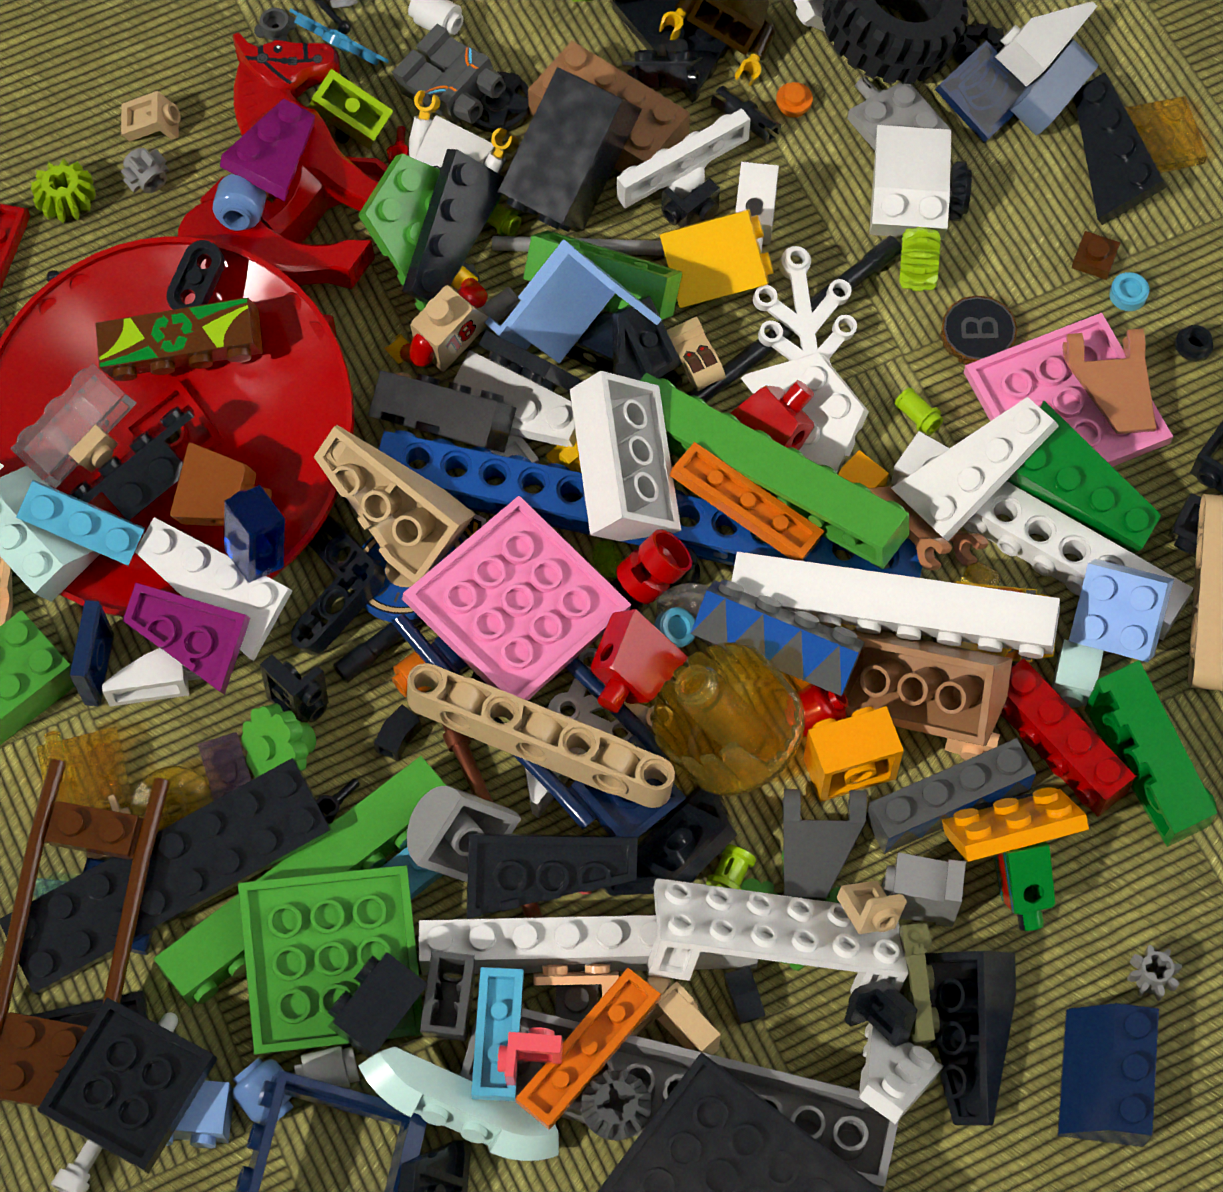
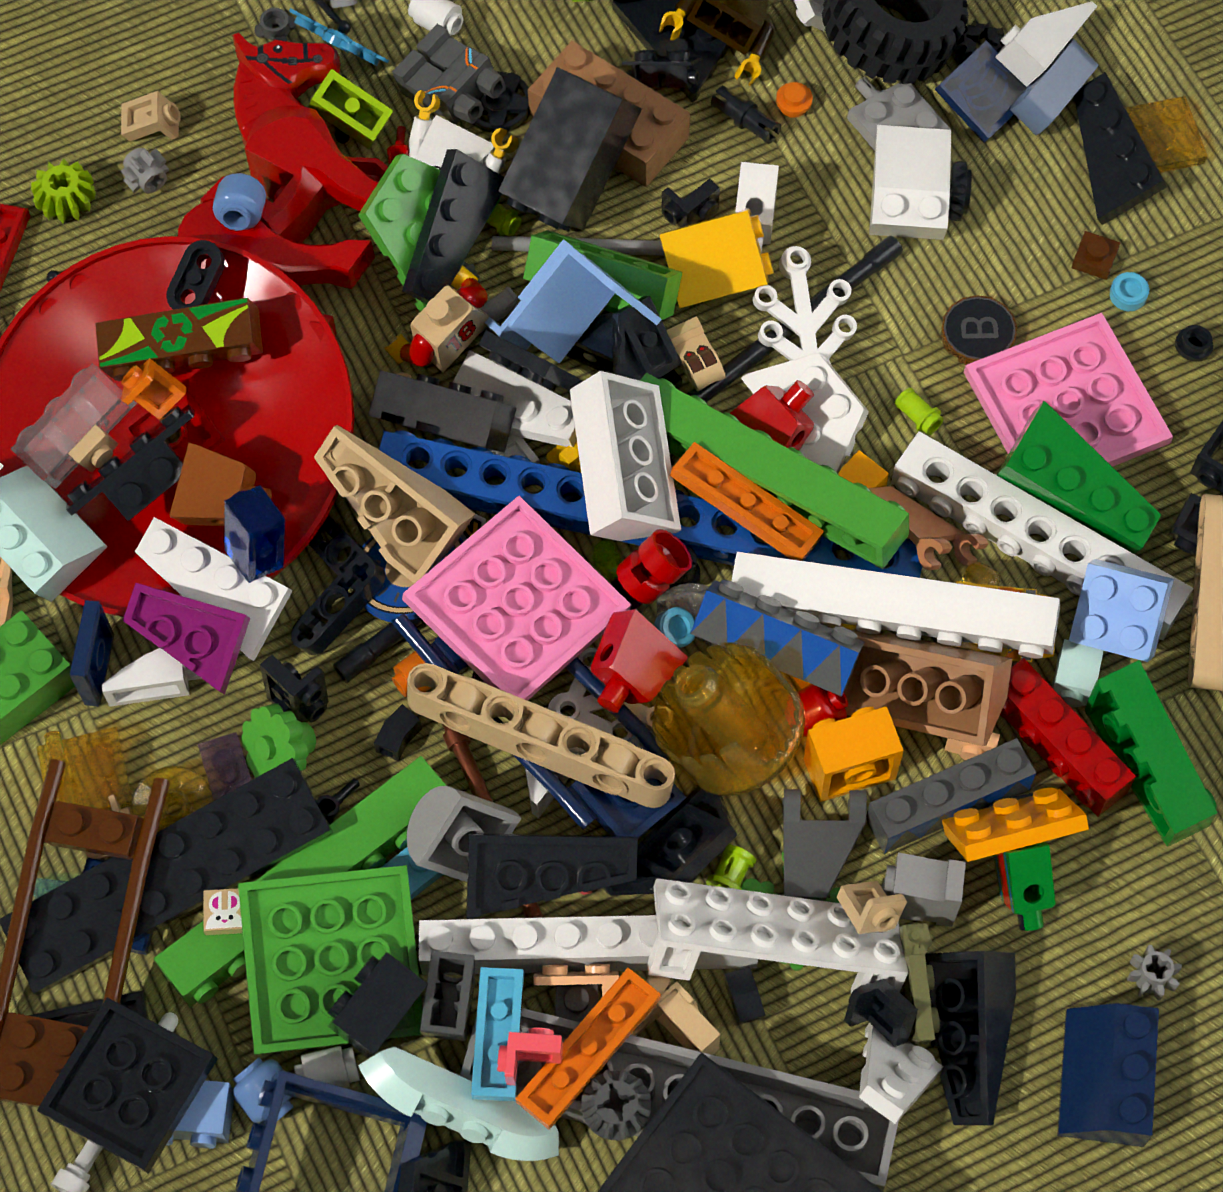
medium azure plate [16,480,145,565] -> none
magenta wing [220,98,315,201] -> none
white plate [617,109,750,208] -> none
white wing [891,397,1059,541] -> none
lime gear [899,227,941,292] -> none
nougat flag [1062,328,1156,434] -> none
none -> orange bracket [121,358,186,420]
none -> tile [203,889,242,935]

